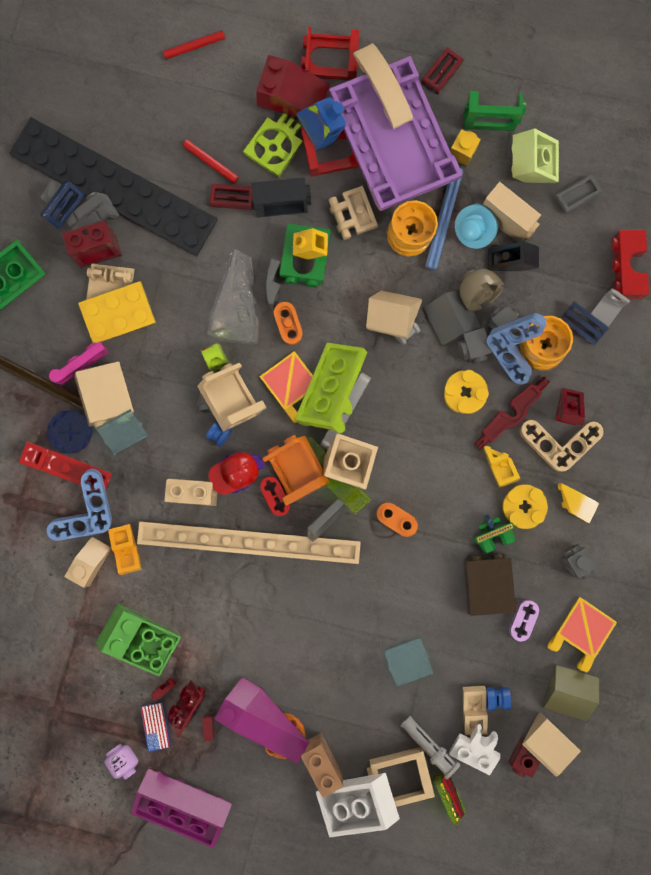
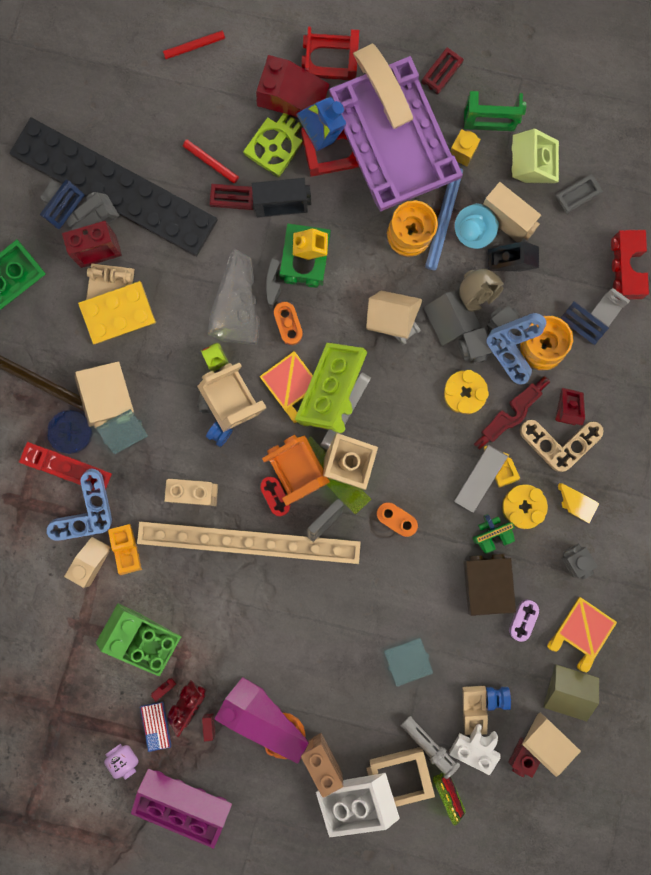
dark pink plate [49,342,109,385] -> none
red hair [208,452,265,495] -> none
tan plate [328,186,378,240] -> none
none -> light grey tile [454,444,508,513]

